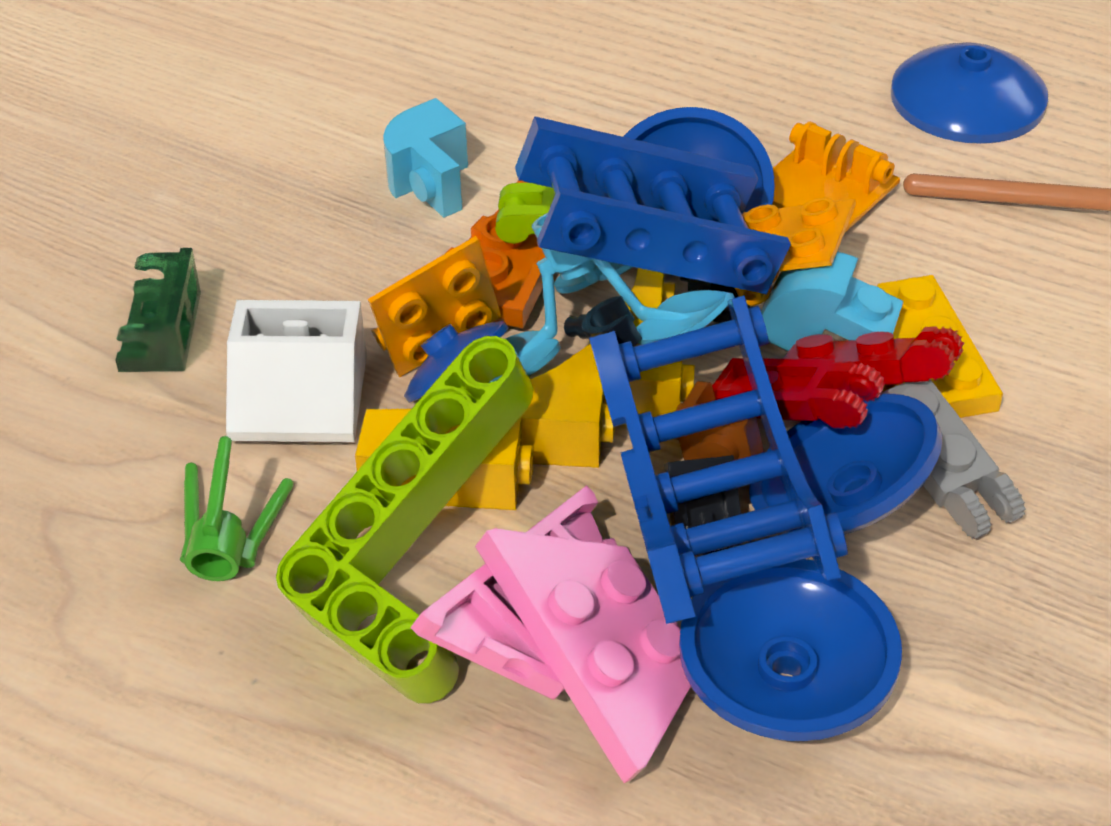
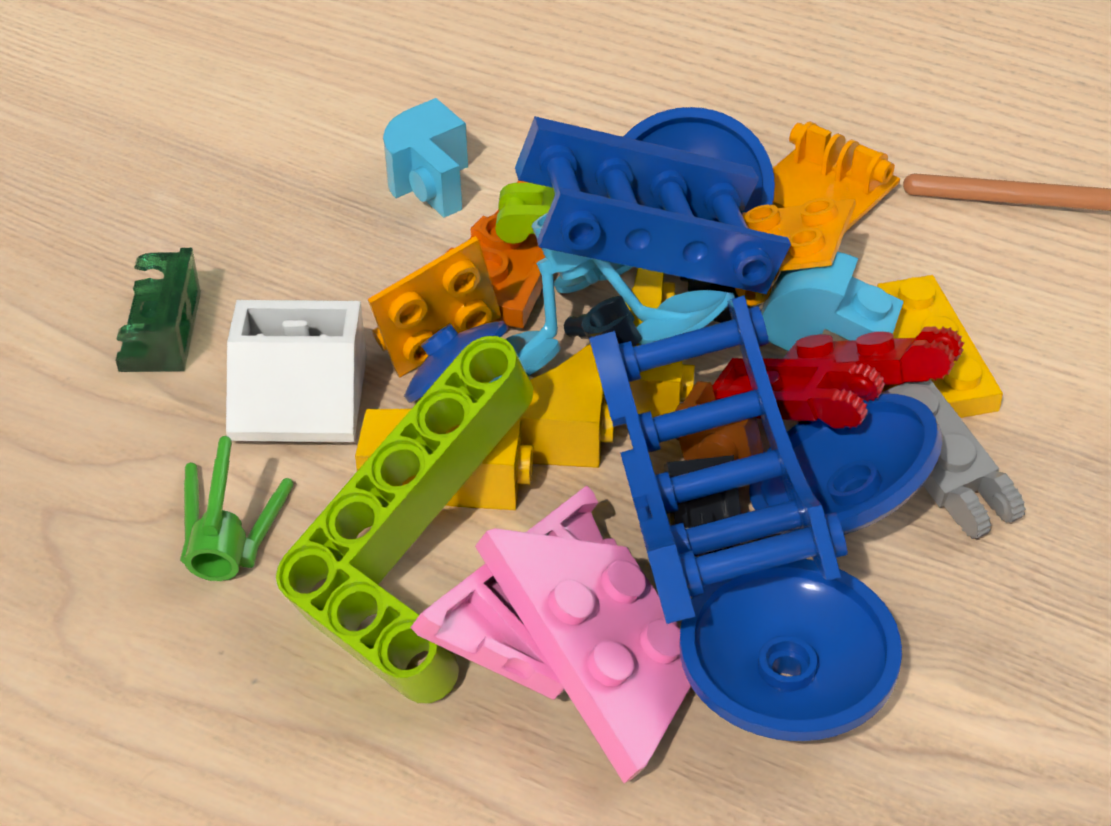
blue dish [891,42,1048,144] -> none

